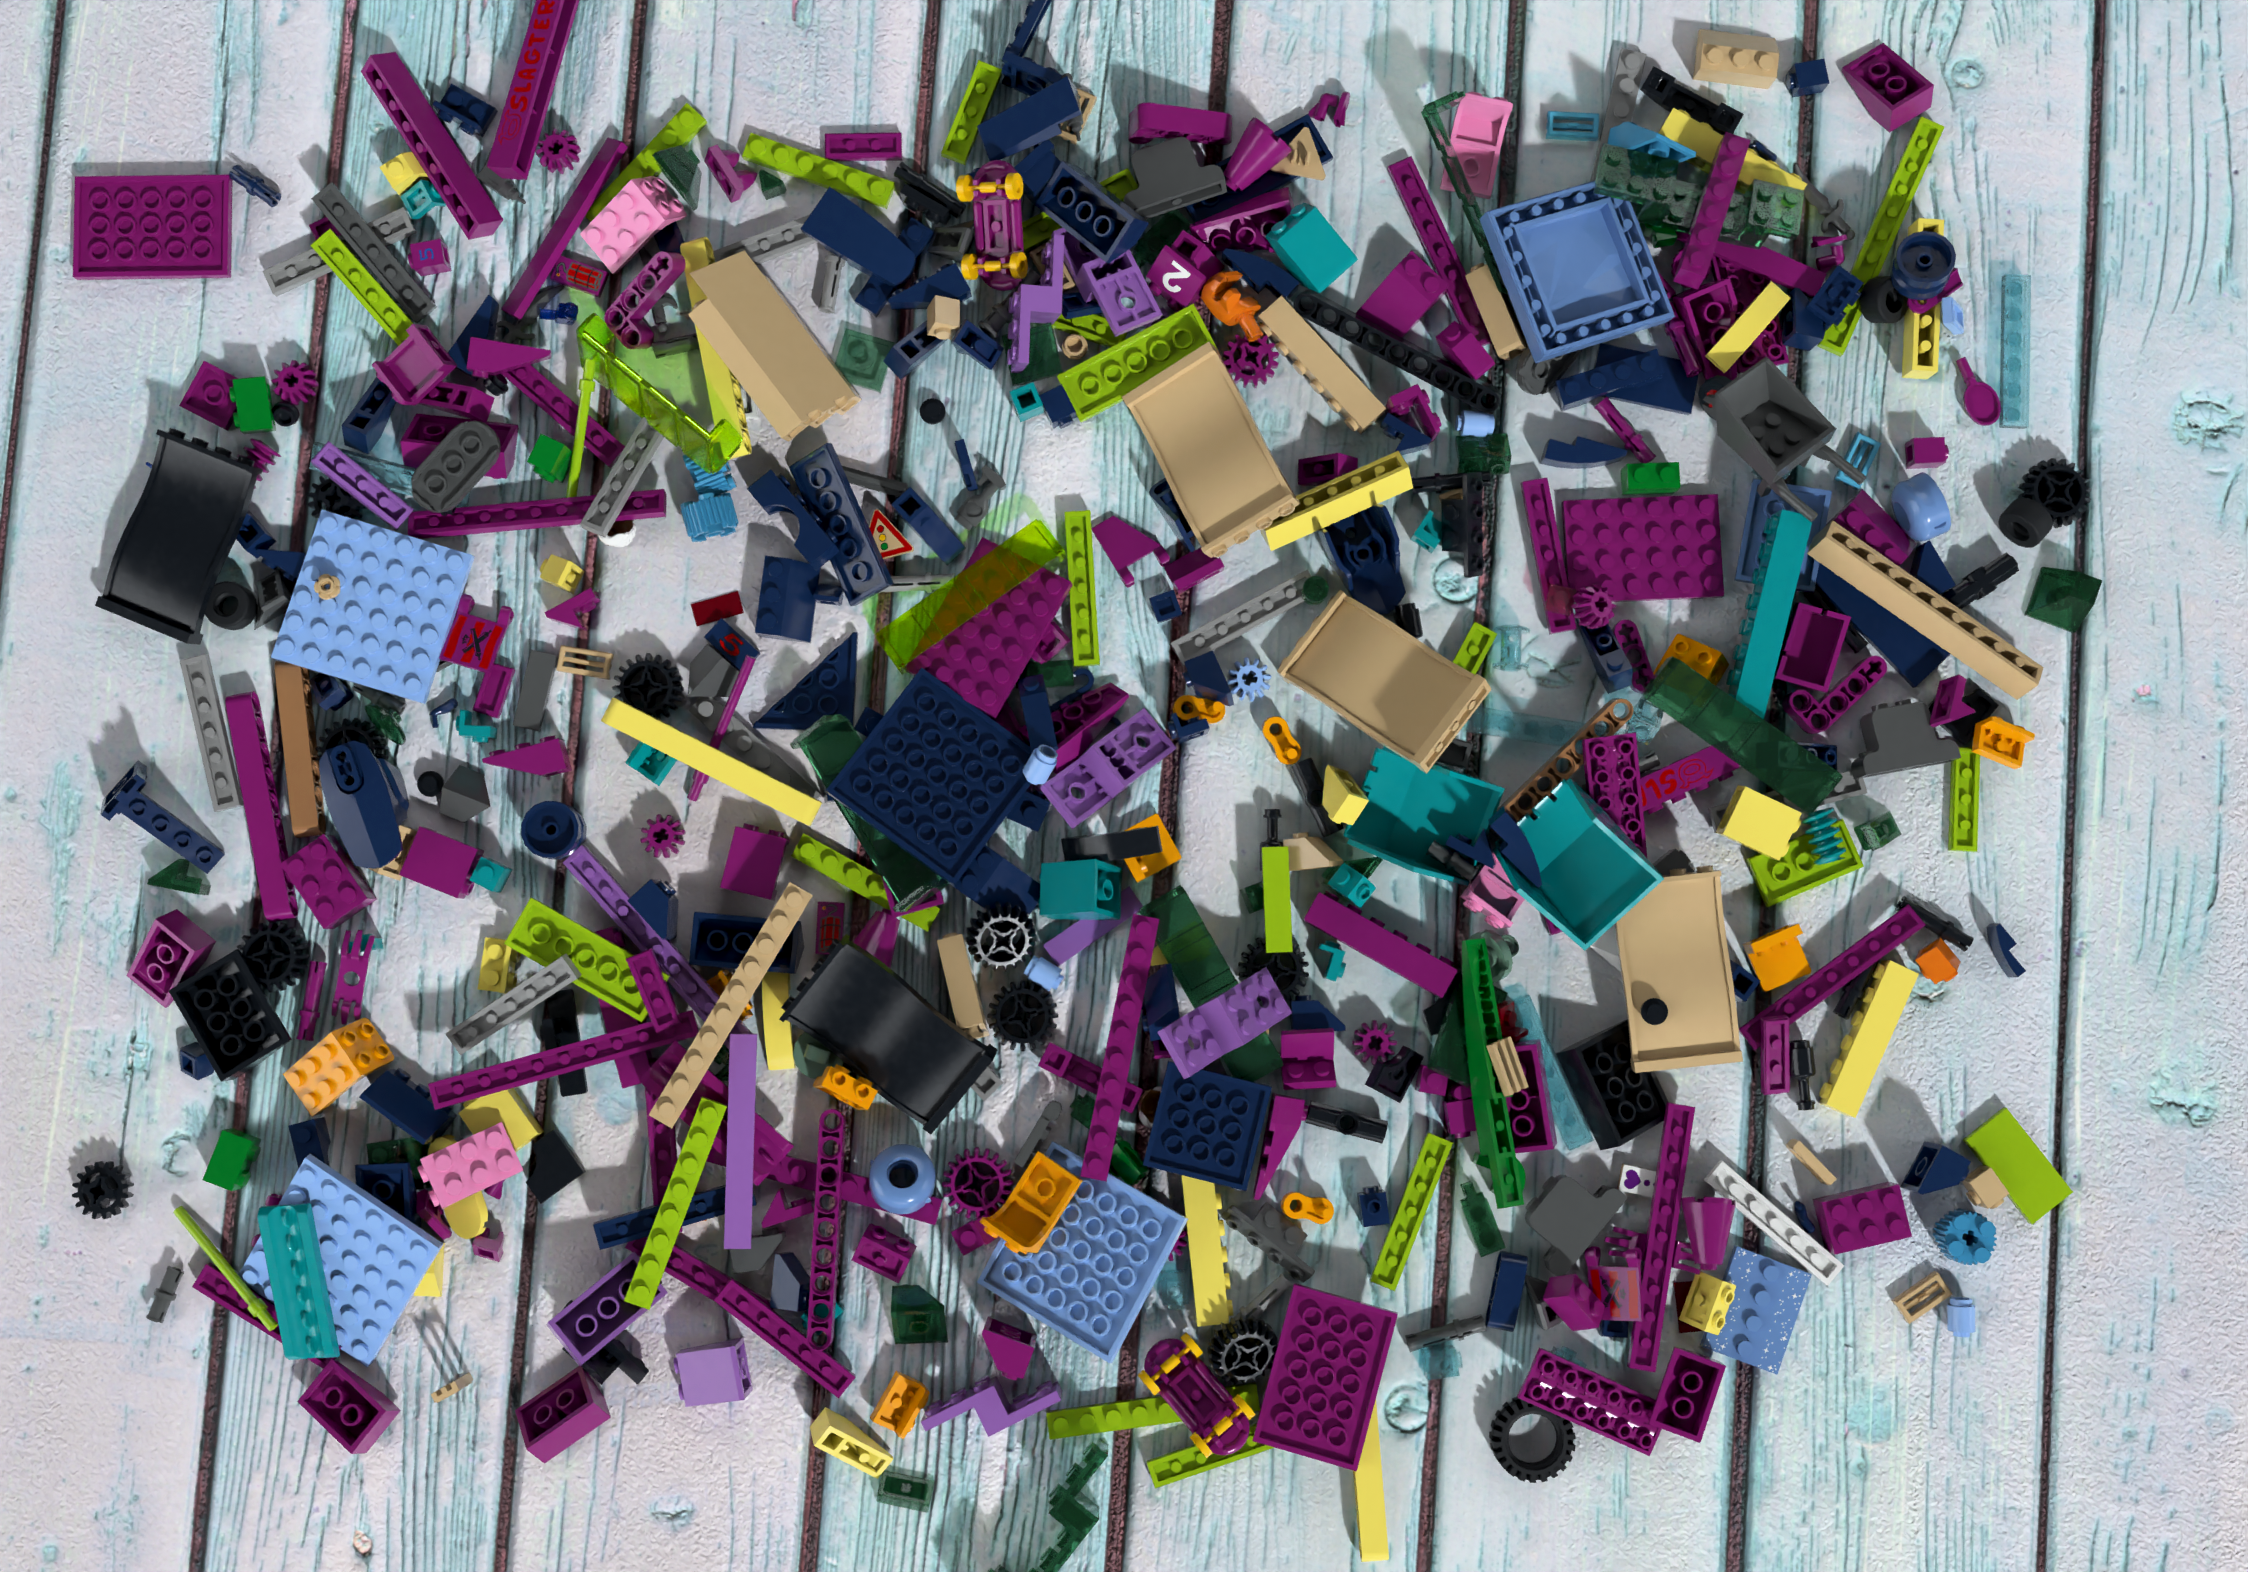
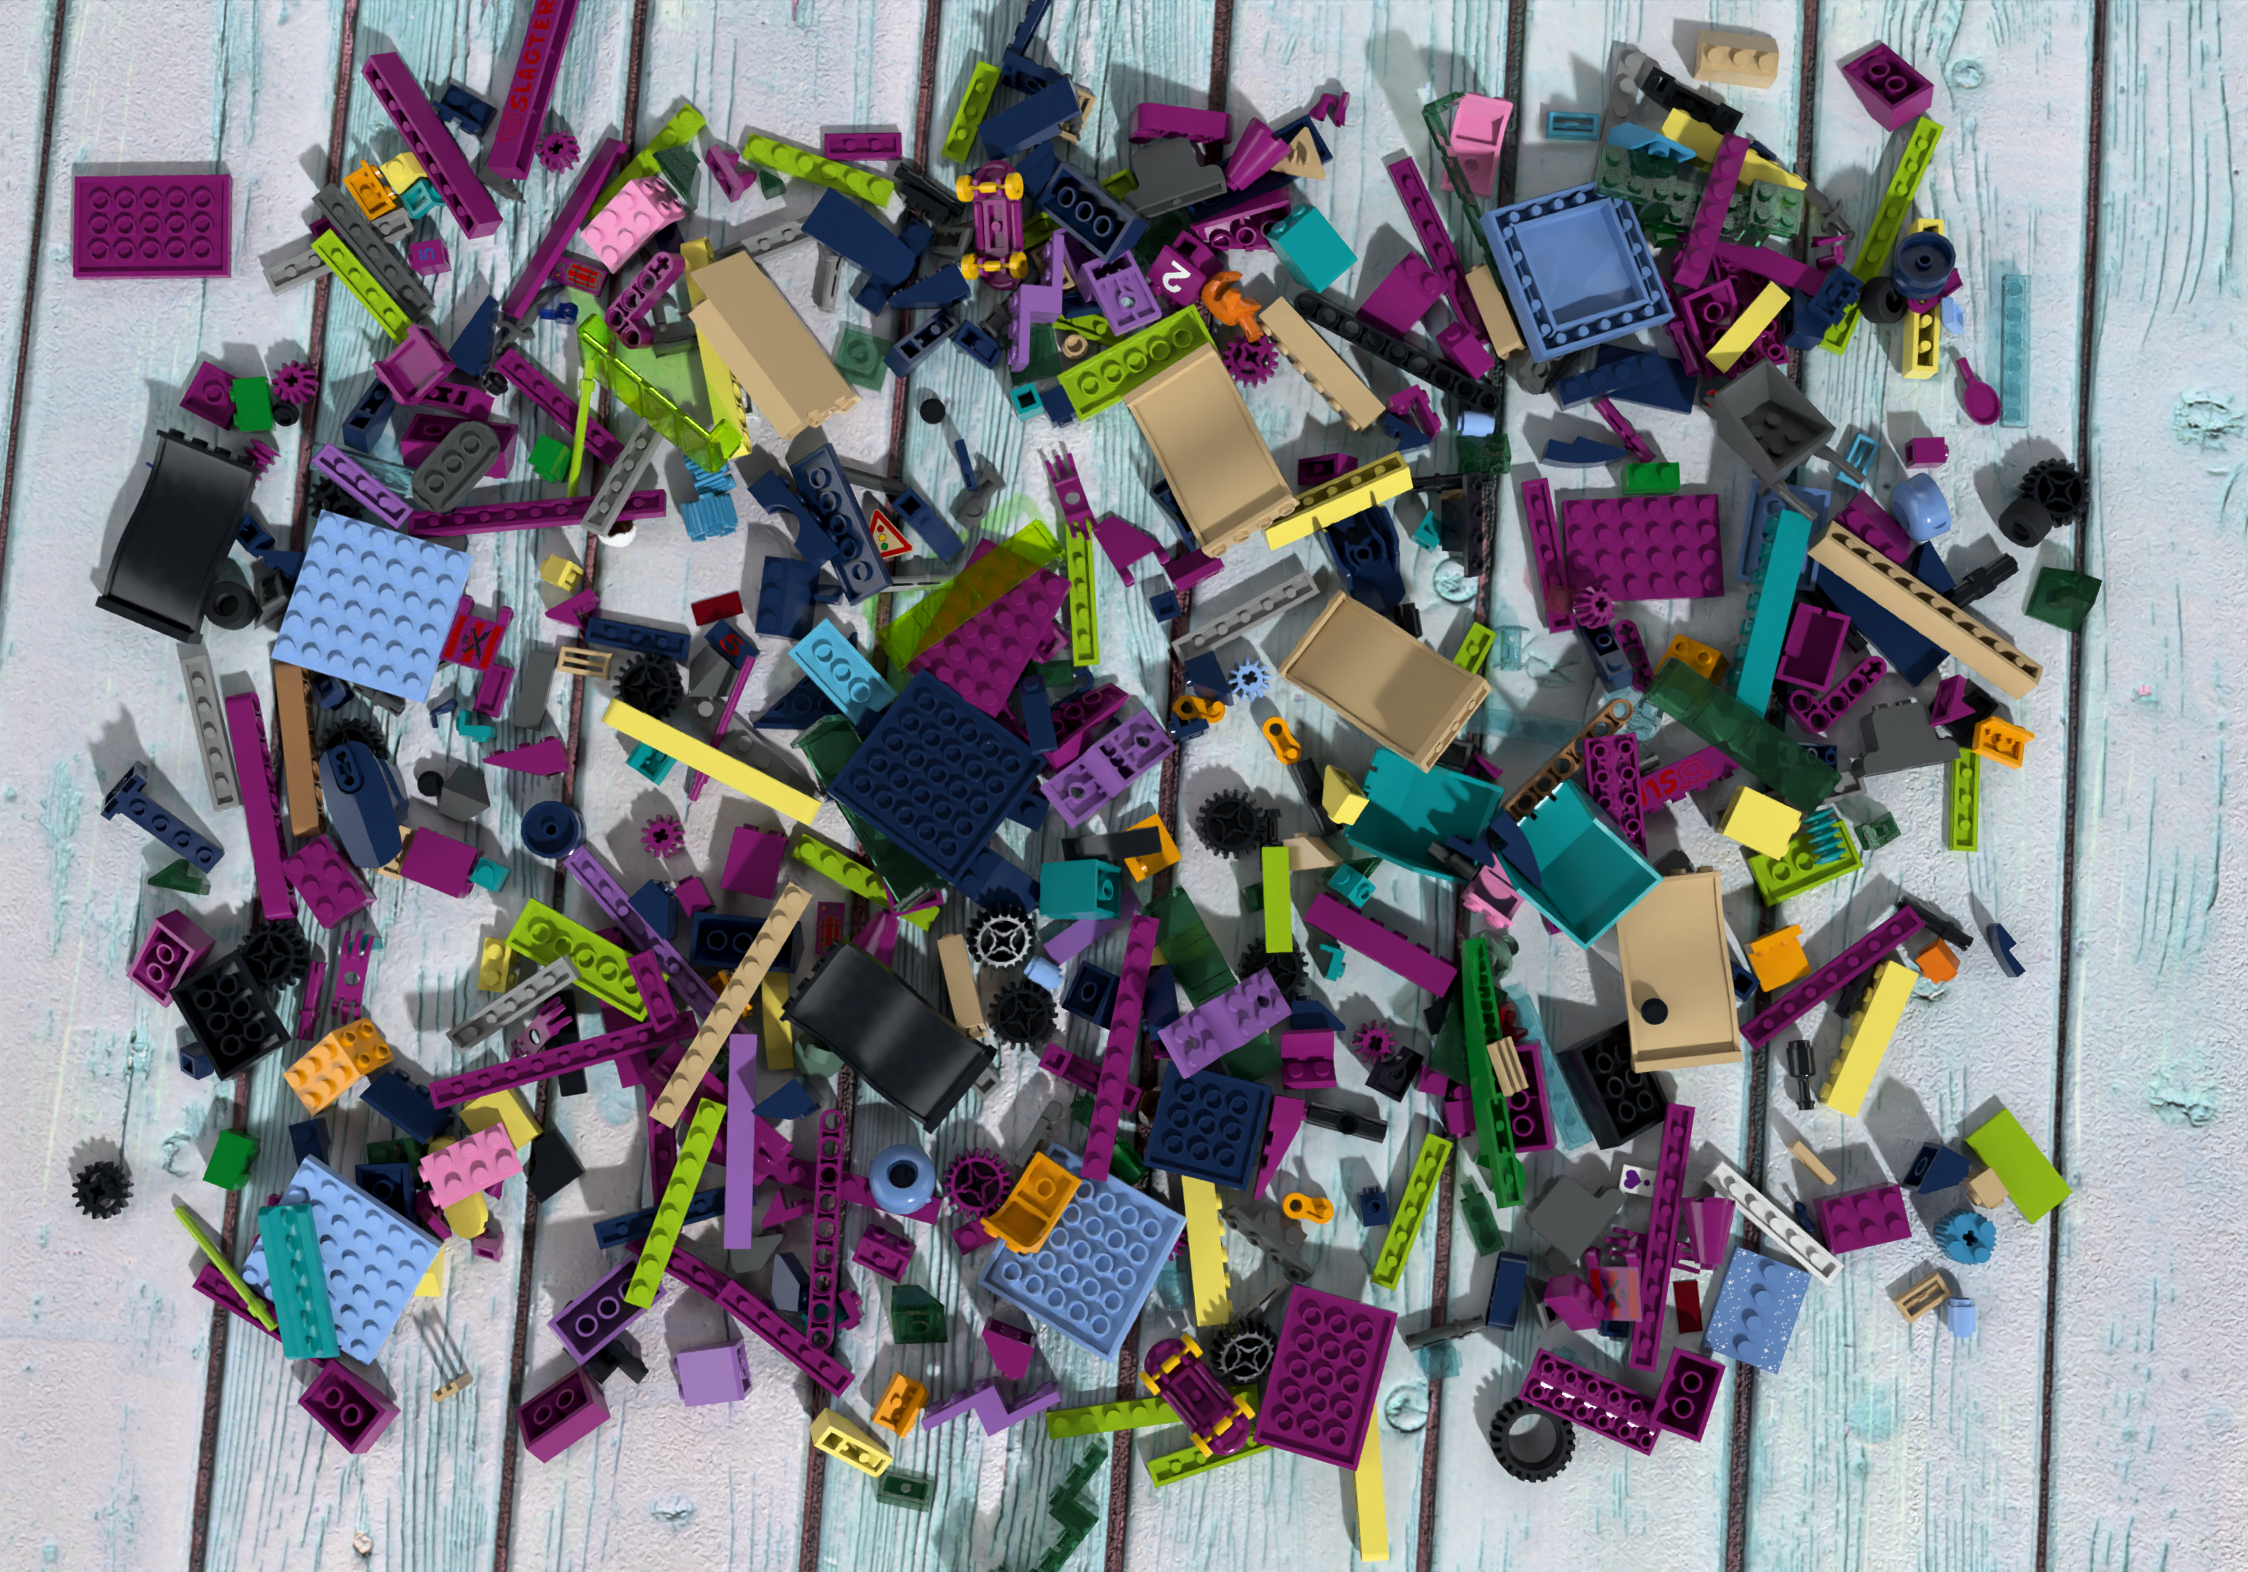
dark grey pin [146,1266,184,1323] -> none
dark blue pin [229,165,281,207] -> none
tan plate [314,574,341,600] -> none
clear green dish [365,703,406,745] -> none
magenta slope [467,337,552,379] -> none
light orange plate [812,1064,878,1110] -> none
tan brick [927,295,960,340] -> none
light blue brick [1023,745,1058,785] -> none
dark blue slope [1221,248,1300,301] -> none
clear green wheel [1301,576,1329,605] -> none
light yellow bracket [1679,1271,1736,1335] -> none
magenta tile [1760,1015,1790,1095] -> none
dark blue brick [1786,59,1829,98] -> none
none -> light orange bracket [342,159,398,222]
none -> magenta piece [509,997,573,1061]
none -> dark blue tile [584,616,692,661]
none -> magenta brick [674,875,715,917]
none -> dark blue slope [751,1075,824,1121]
none -> medium azure plate [788,618,898,725]
none -> magenta bracket [836,1286,865,1331]
none -> magenta piece [1045,453,1099,541]
none -> dark blue slope [1061,960,1120,1030]
none -> black gear [1196,789,1266,860]
none -> magenta piece [1462,751,1504,780]

